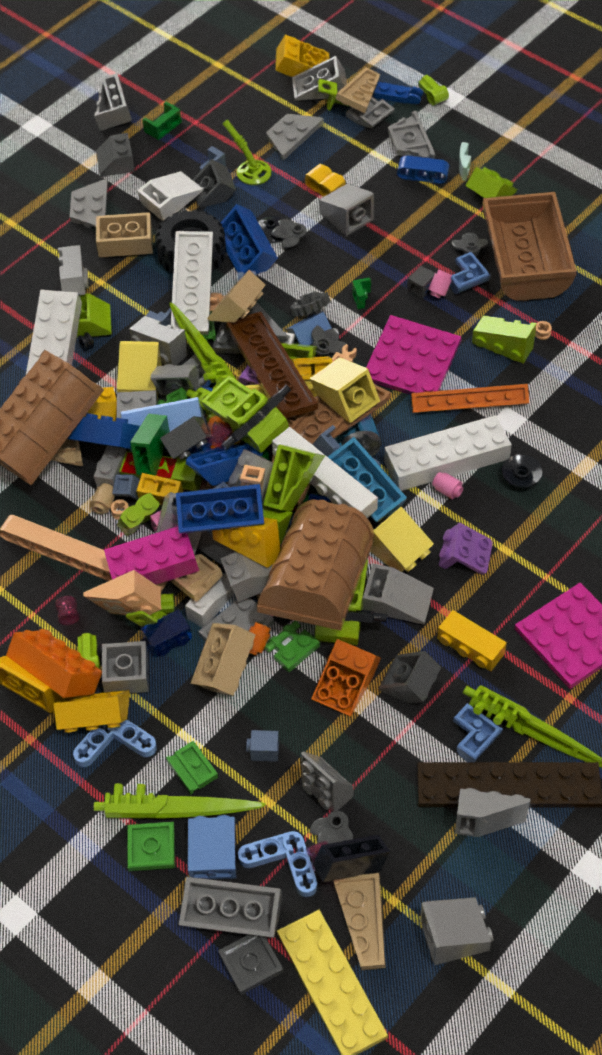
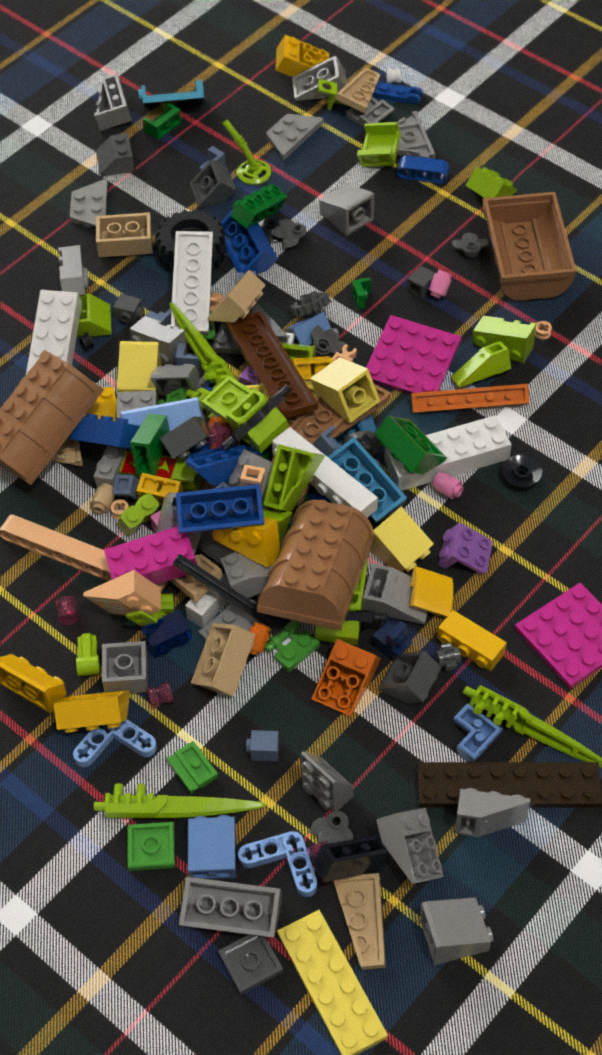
orange brick [6,629,102,698] -> none
white slope [137,171,204,222] -> none
yellow brick [305,164,346,197] -> none
lime piece [418,75,449,106] -> none
medium blue brick [450,252,490,294] -> none
light aqua slope [459,142,471,181] -> none
none -> dark grey brick [113,294,144,324]
none -> medium azure panel [138,80,204,104]
none -> clear pink wheel [146,681,174,709]
none -> black axle [173,554,284,633]
none -> sand blue panel [175,343,201,372]
none -> green brick [230,184,288,229]
none -> lime panel [357,122,401,167]
none -> dark blue brick [372,621,413,659]
none -> green slope [375,415,447,475]
none -> light grey slope [376,808,444,884]
none -> white wheel [386,68,401,85]
none -> yellow slope [409,566,453,618]
none -> dark grey gear [435,643,461,671]
none -> lime slope [451,341,511,388]

